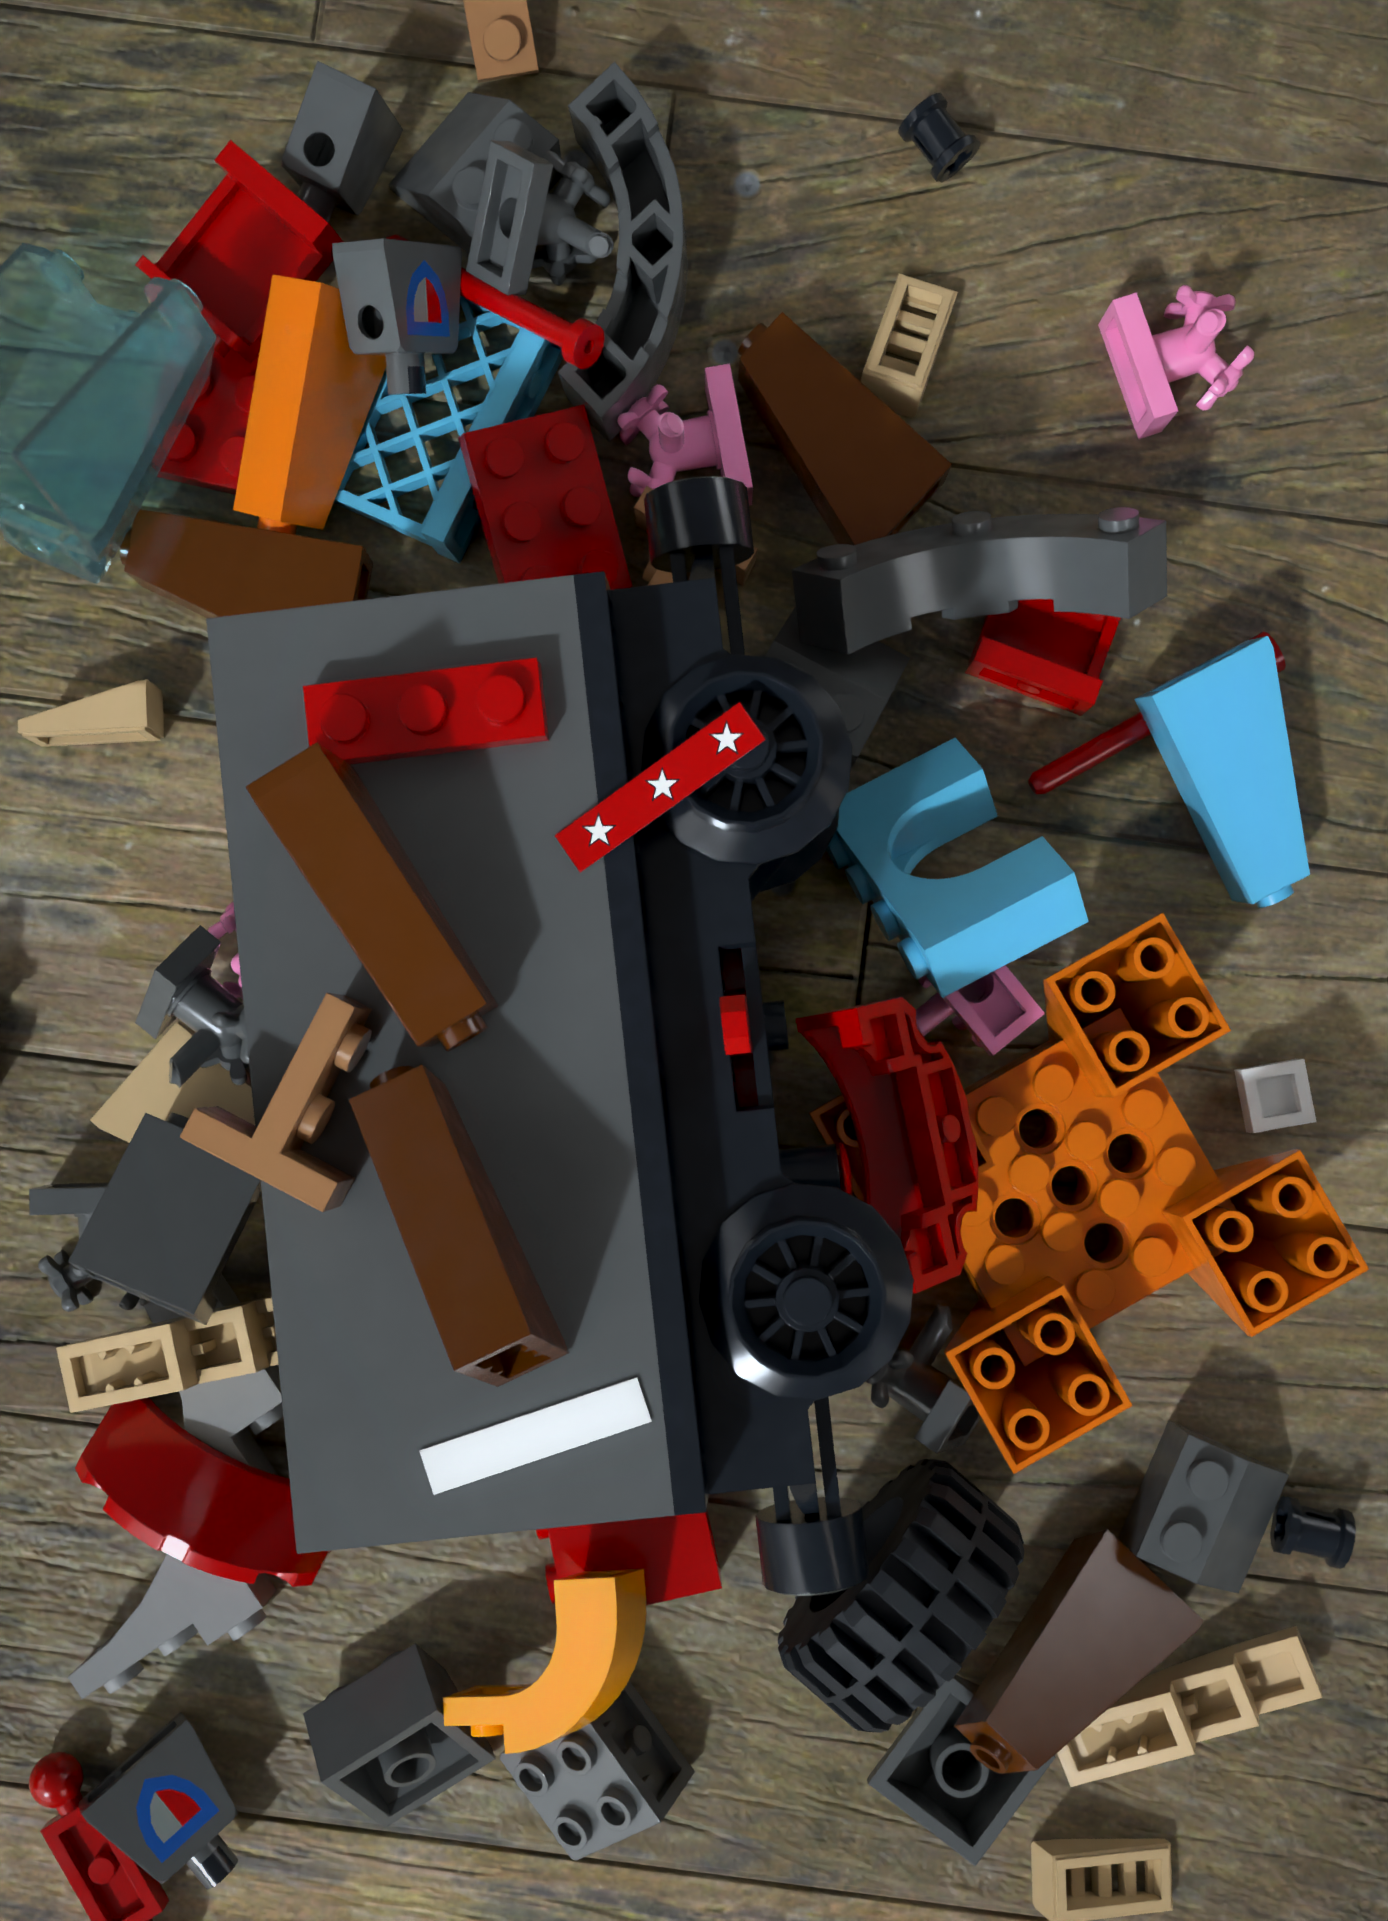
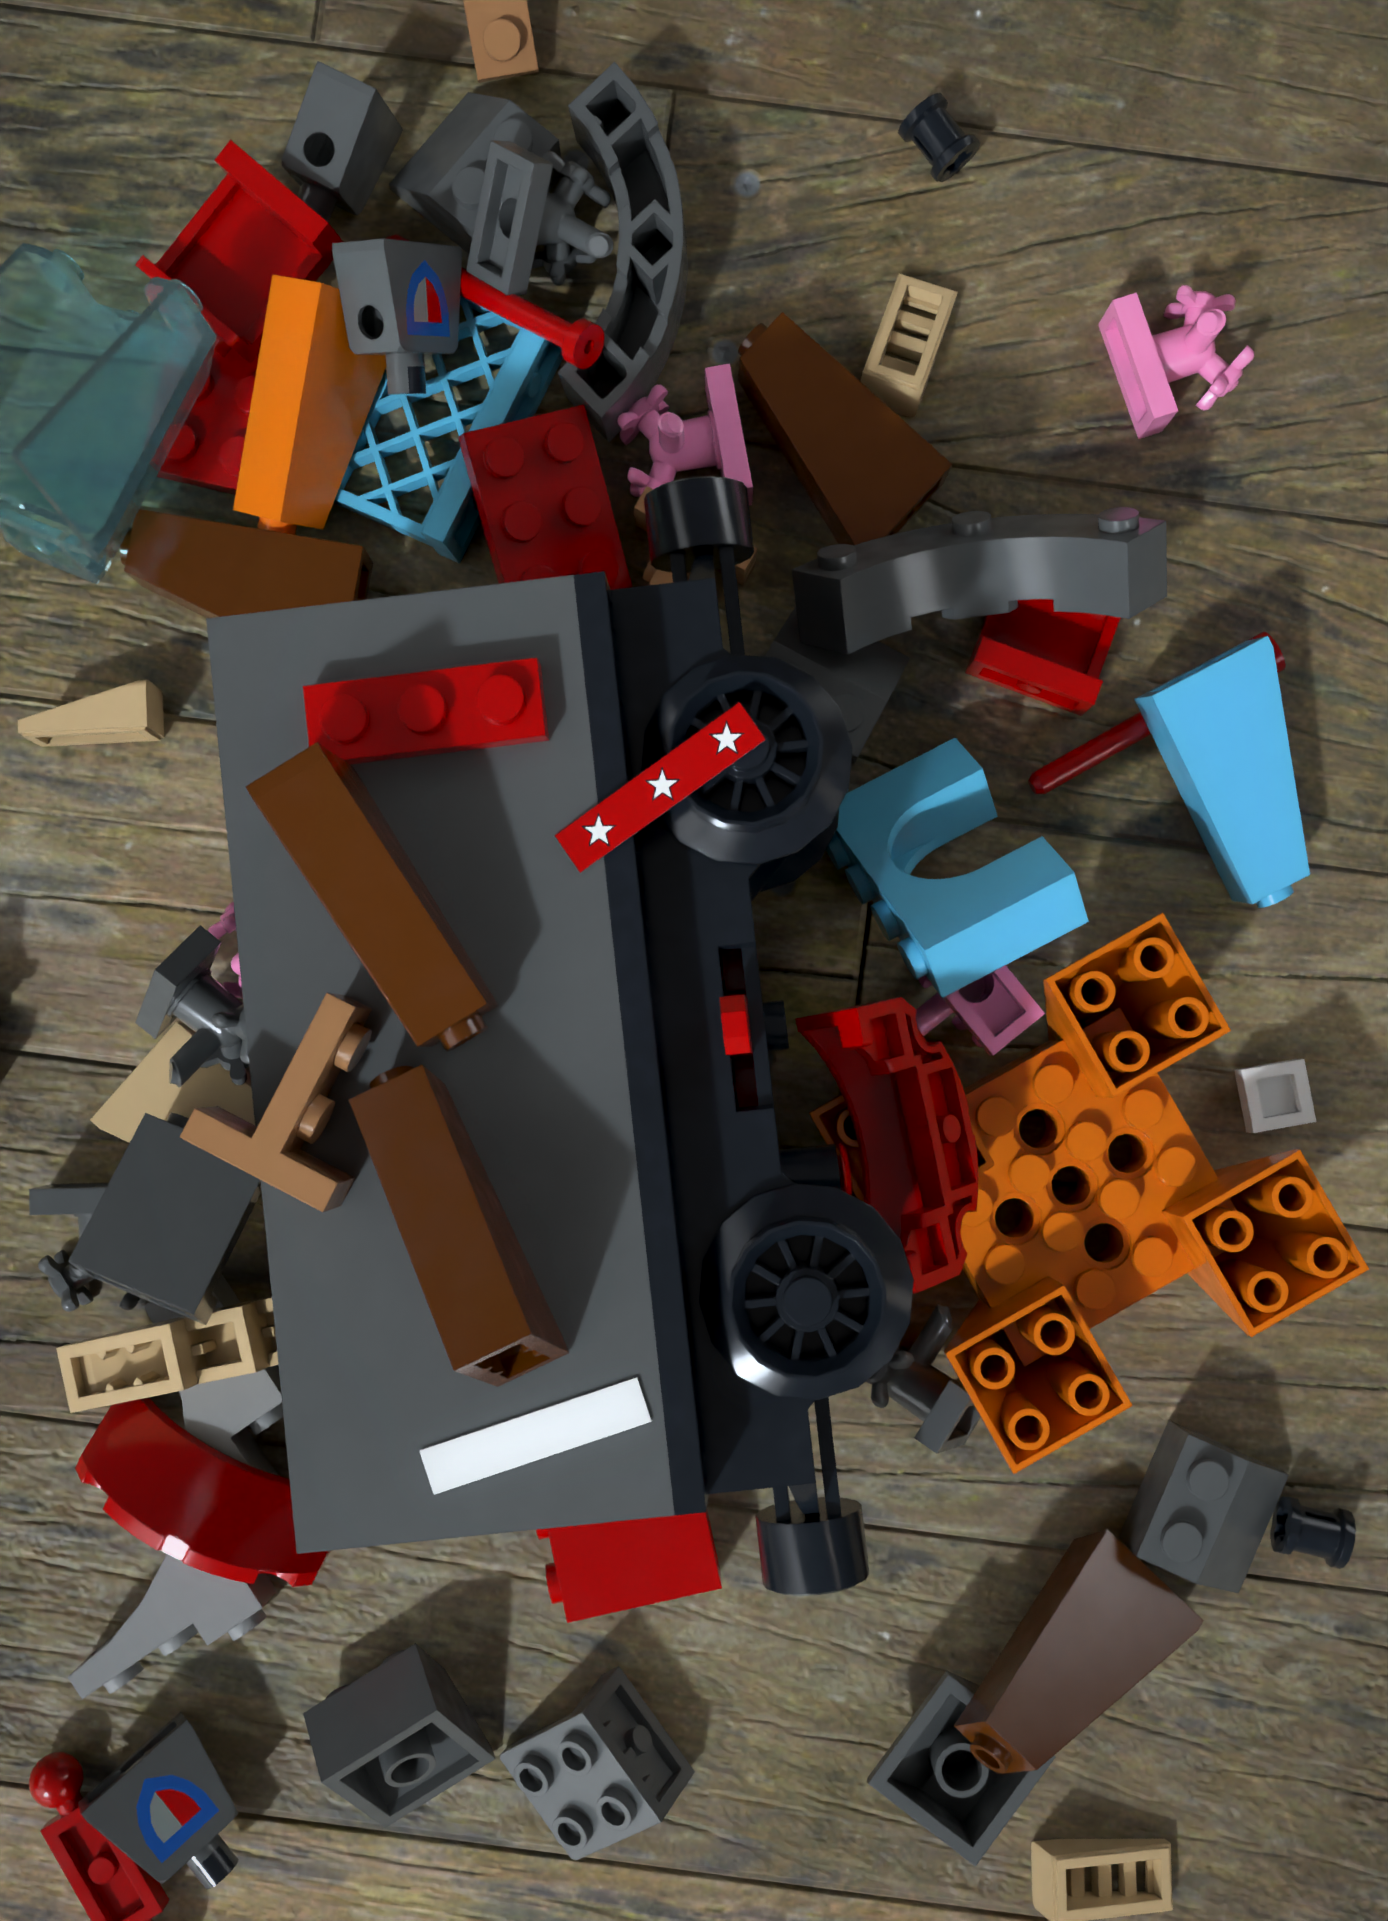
light orange arch [443,1569,646,1754] -> none
black tyre [778,1459,1025,1733] -> none
tan slope [1057,1626,1322,1787] -> none

